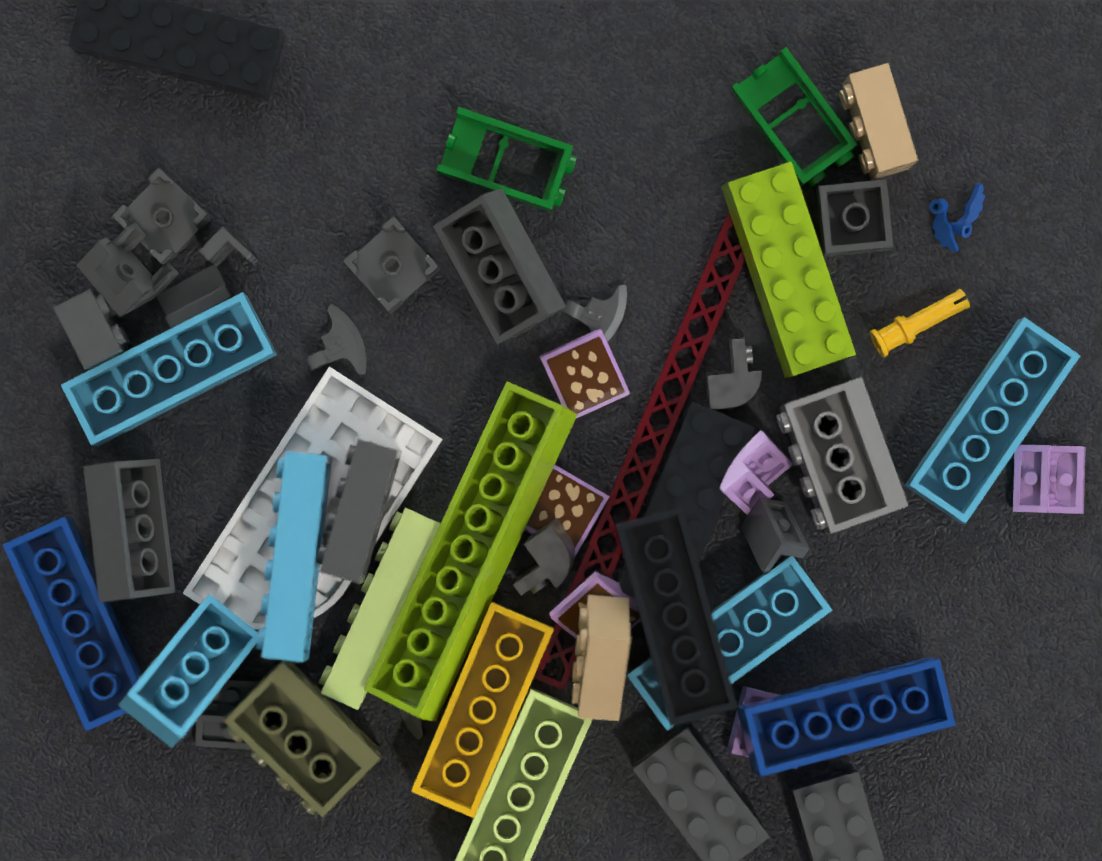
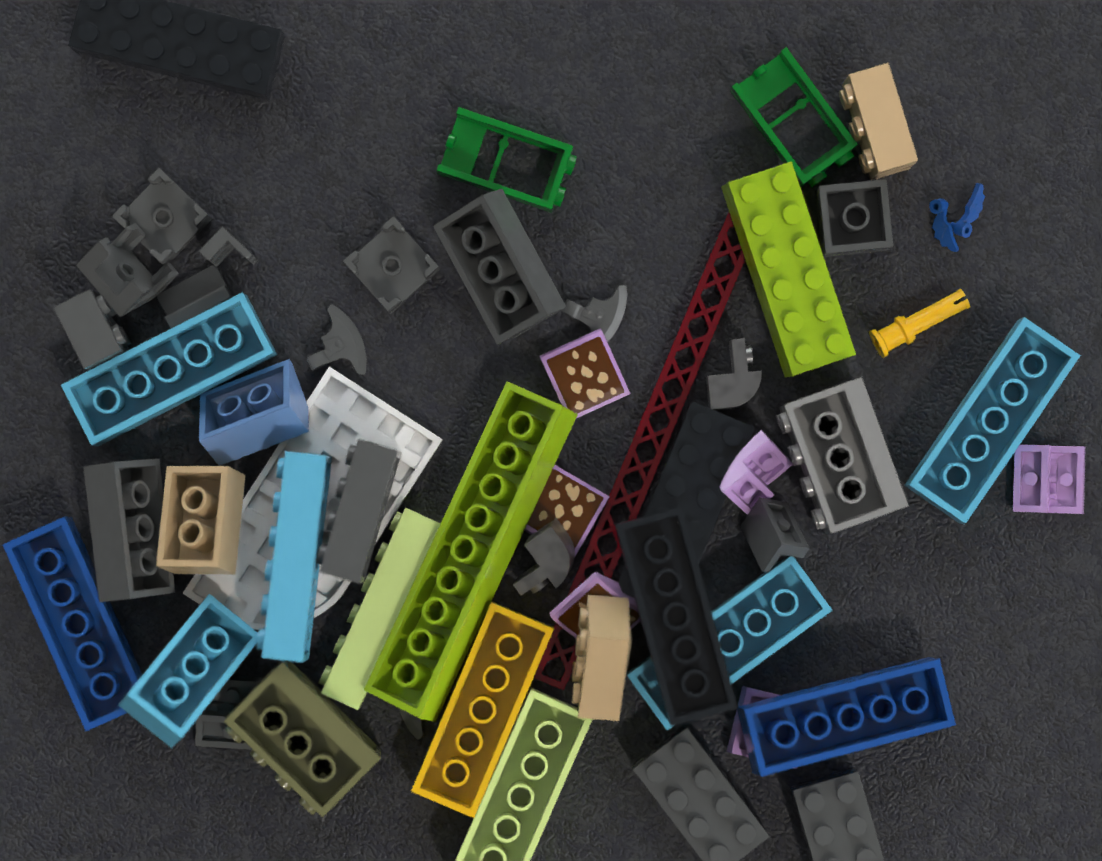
none -> tan brick [156,466,245,575]
none -> medium blue slope [199,359,309,466]

